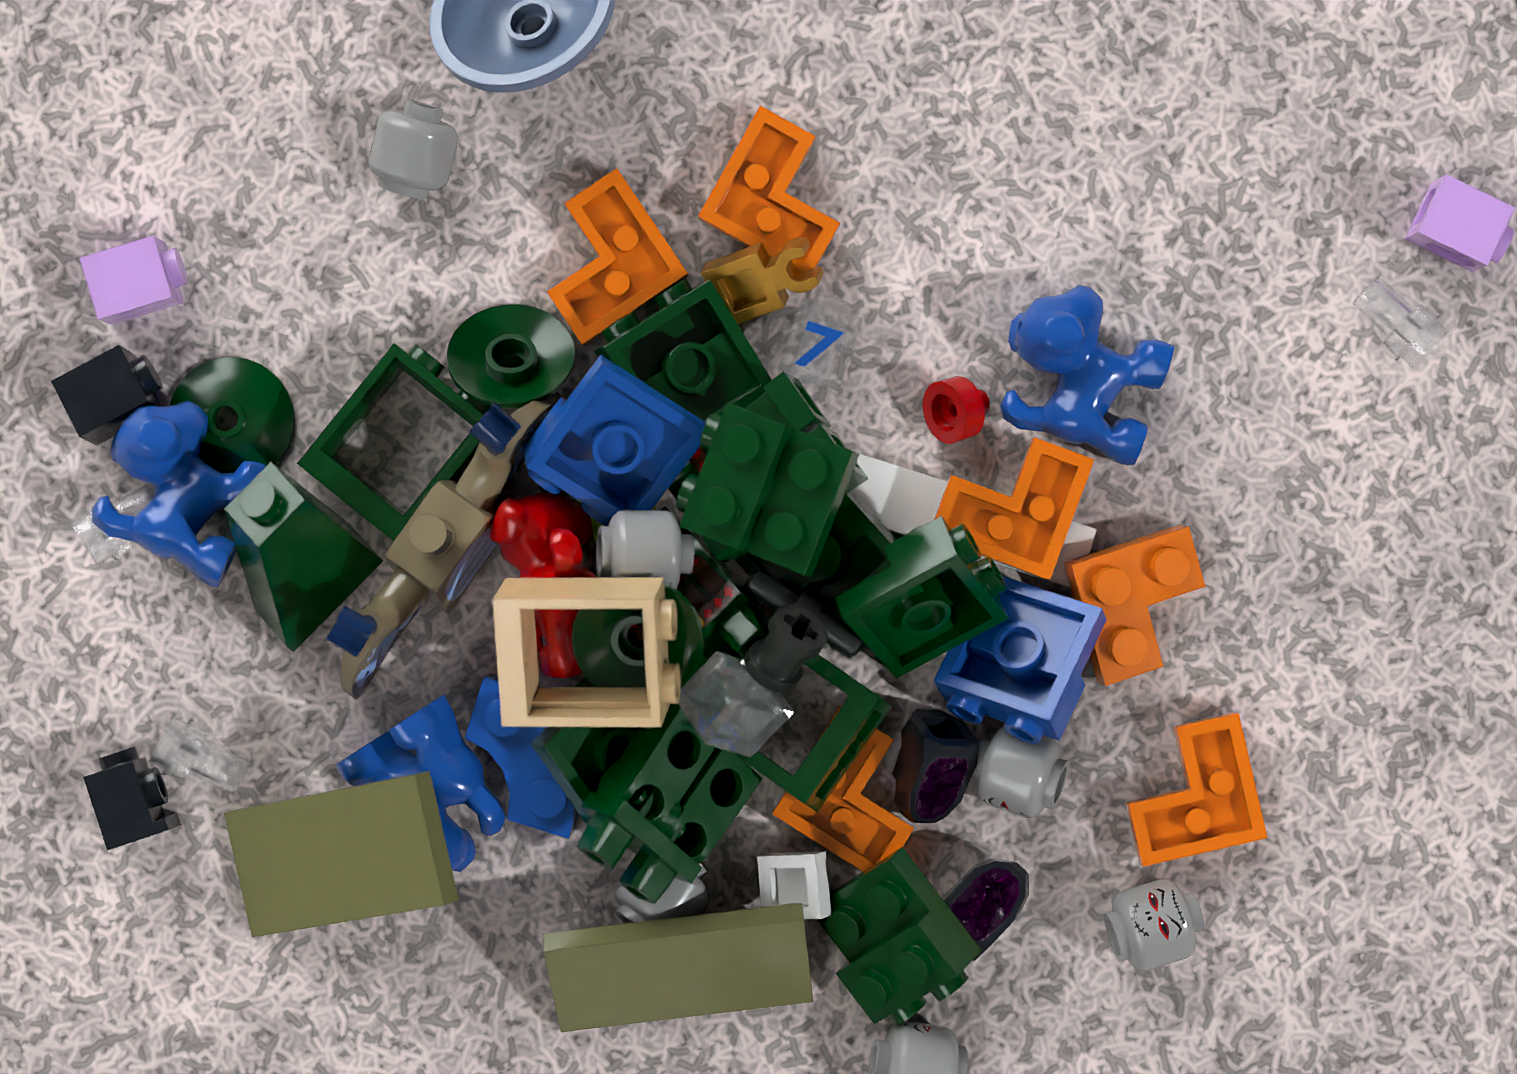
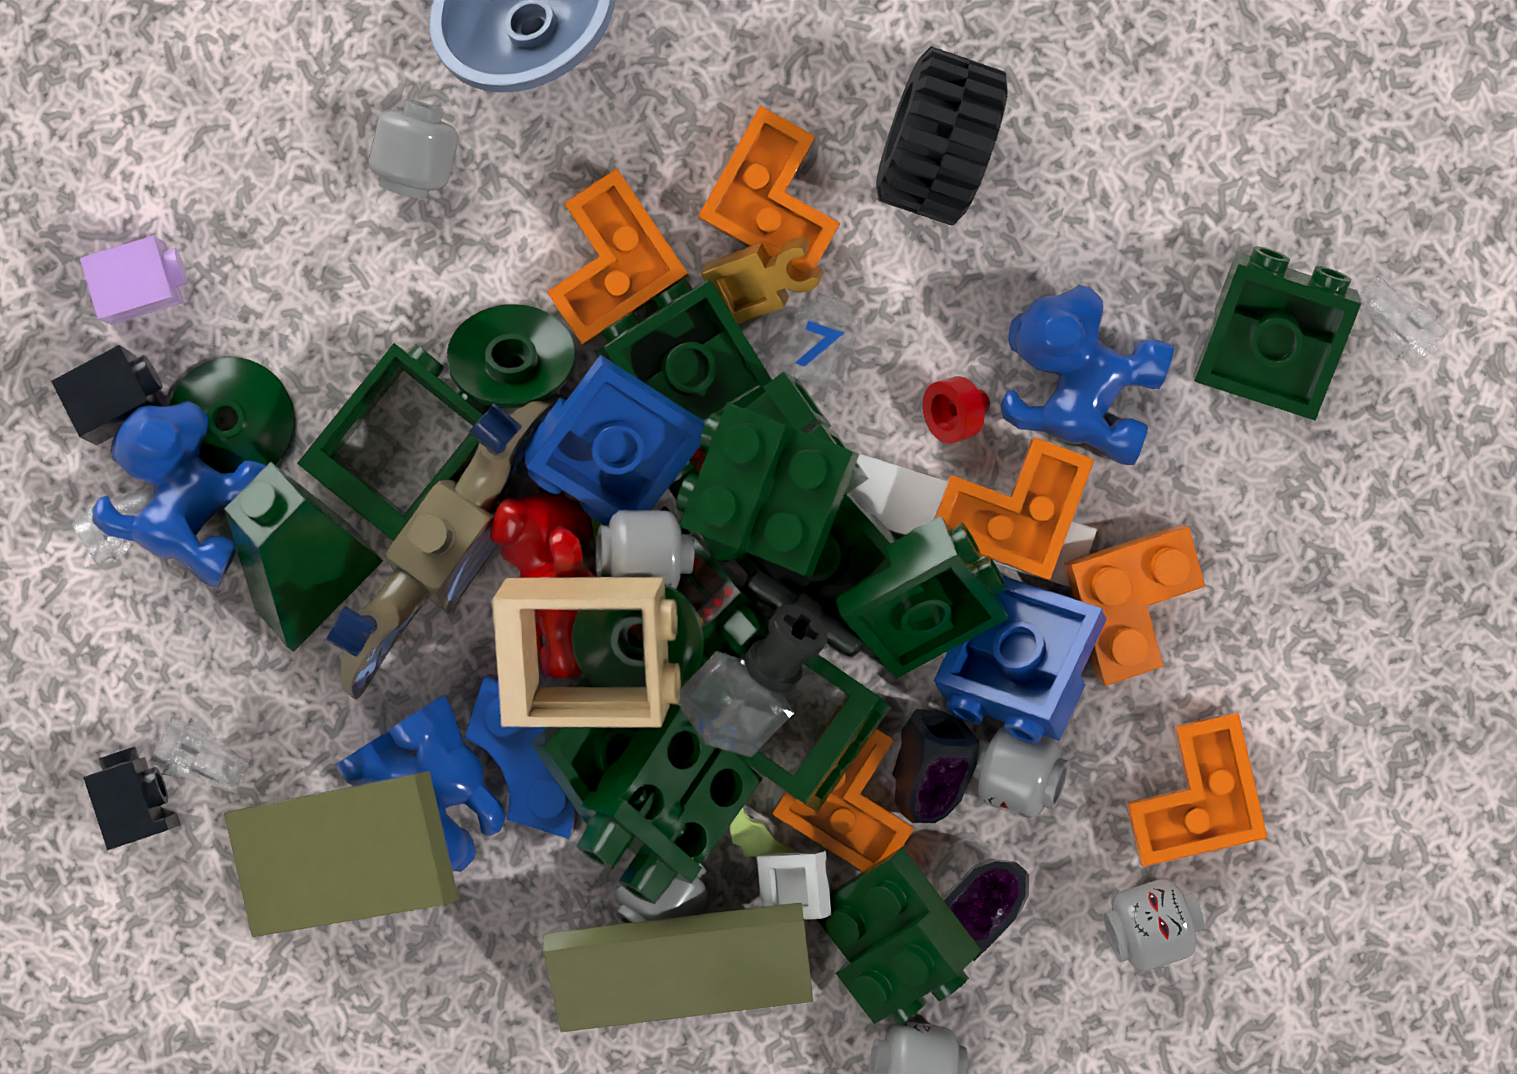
lavender brick [1404,174,1515,272] -> none
none -> yellowish green piece [730,808,795,857]
none -> black tyre [876,46,1008,226]
none -> dark green plate [1194,246,1362,421]

